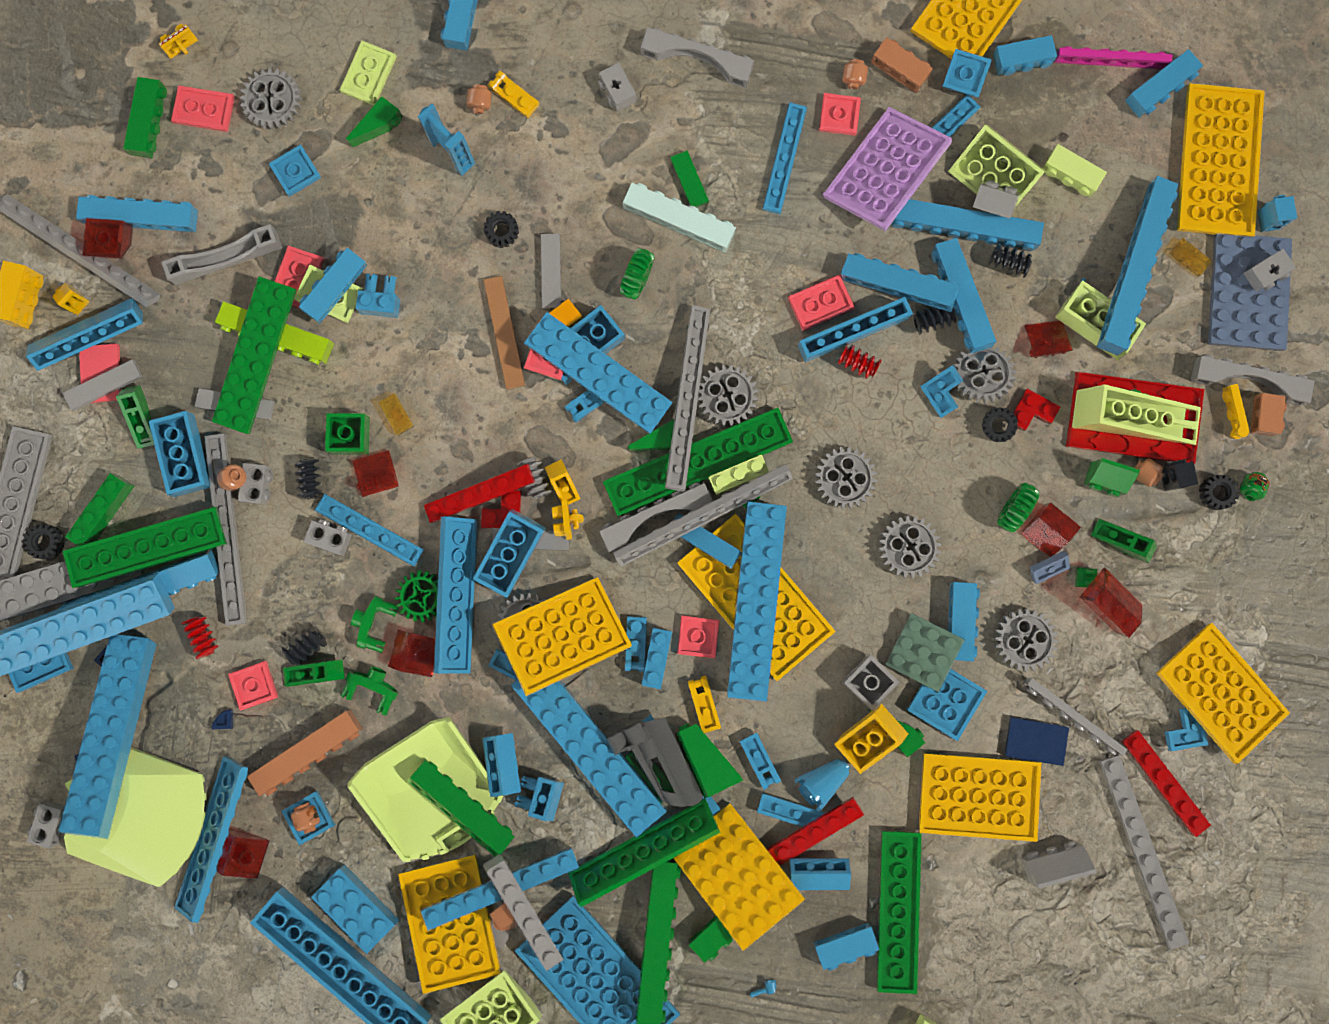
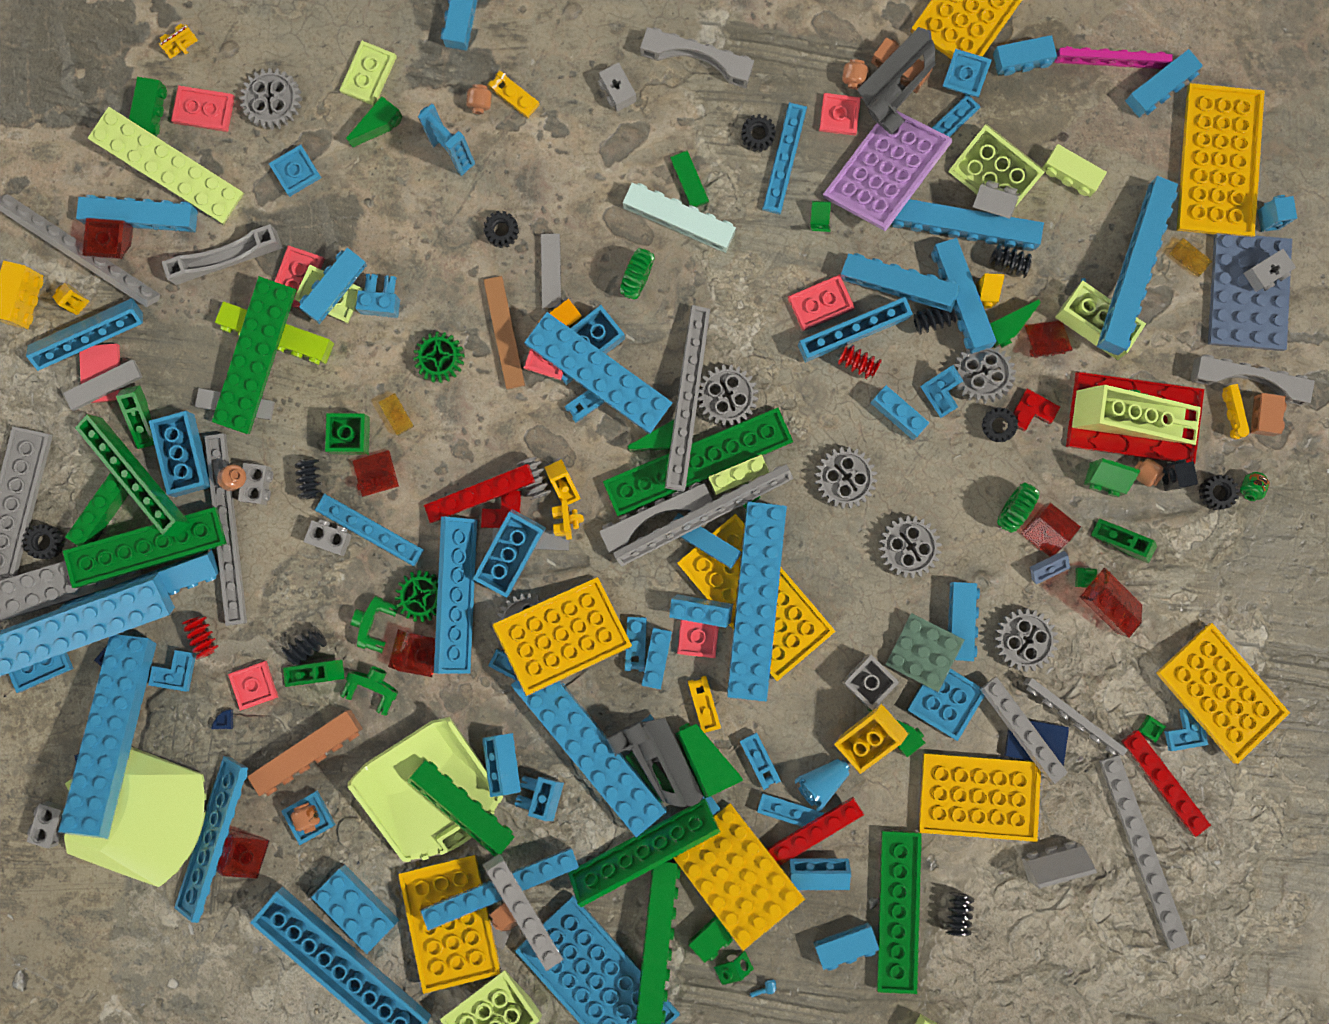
none -> green brick [75,414,190,537]
none -> yellowish green plate [88,107,244,225]
none -> dark azure plate [148,650,196,692]
none -> green gear [413,332,465,383]
none -> dark azure brick [669,594,733,628]
none -> green bracket [714,951,754,985]
none -> black tyre [741,114,776,152]
none -> green bracket [810,201,831,232]
none -> dark grey panel [857,27,935,135]
none -> dark azure brick [870,385,930,440]
none -> black piece [946,892,975,937]
none -> yellow slope [976,273,1004,309]
none -> light grey plate [980,677,1068,785]
none -> green slope [990,300,1041,348]
none -> green tile [1138,715,1166,743]

